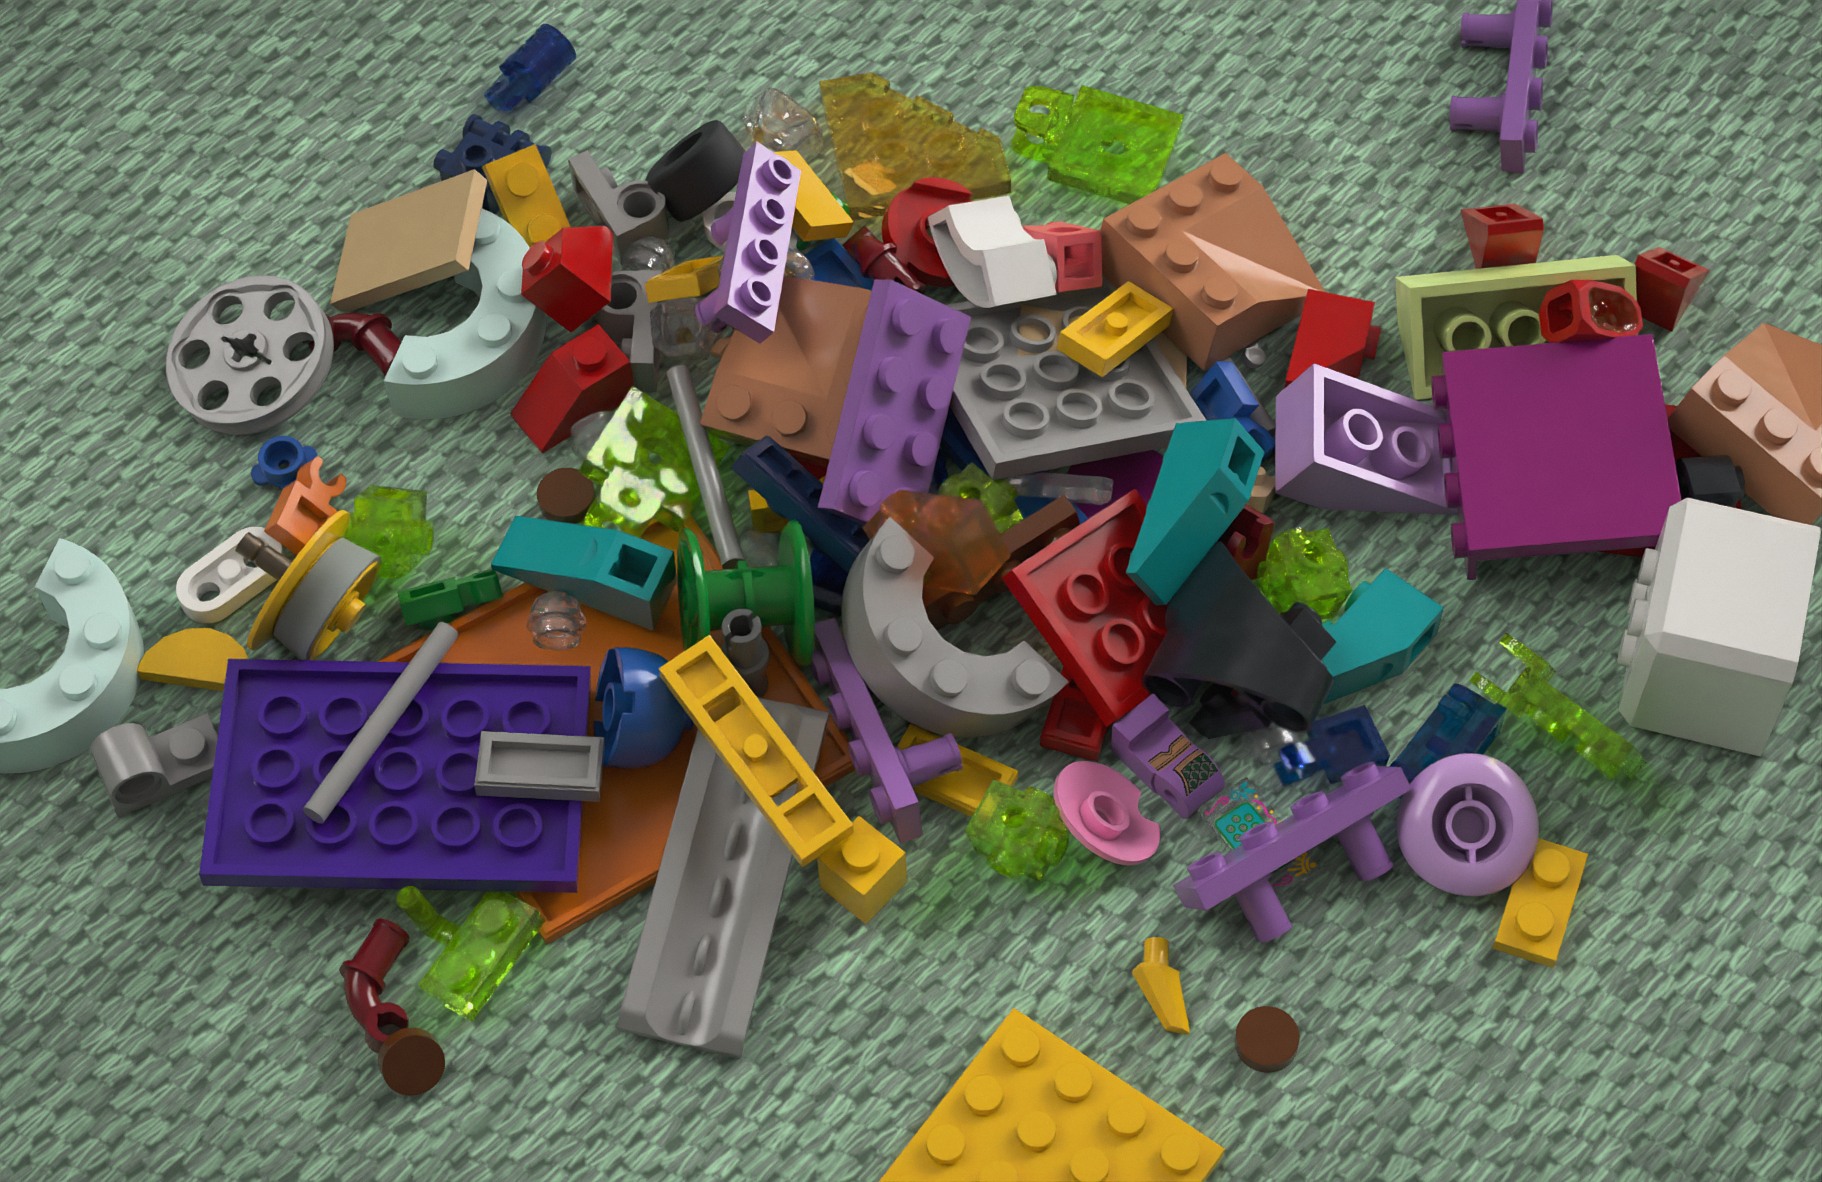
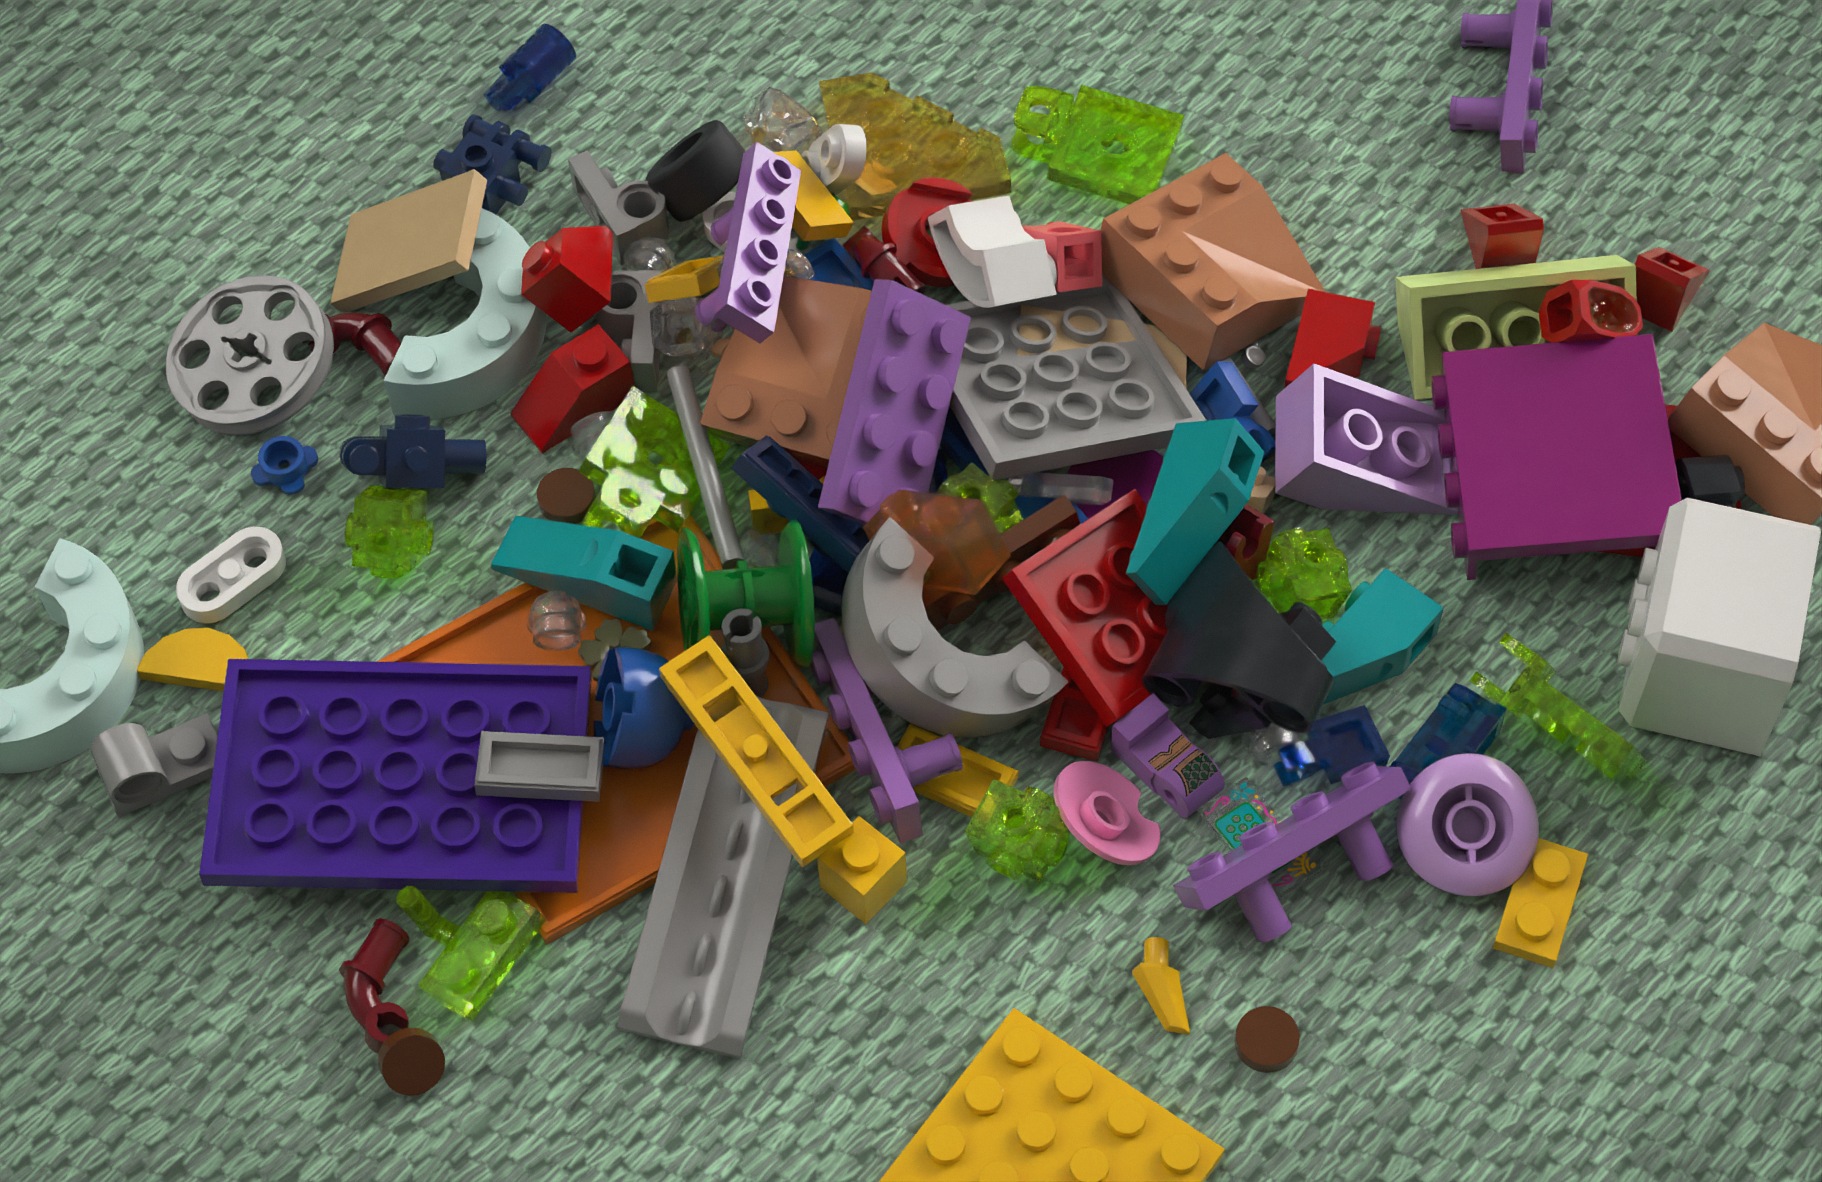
piece [235,510,382,660] -> none
orange plate [264,456,346,556] -> none
light grey bar [303,622,459,824] -> none
green plate [397,569,503,629] -> none
yellow plate [482,144,571,248] -> none
yellow plate [1057,281,1174,377] -> none
none -> dark blue piece [339,414,487,488]
none -> olive plant [578,618,652,682]
none -> white plate [801,124,866,196]

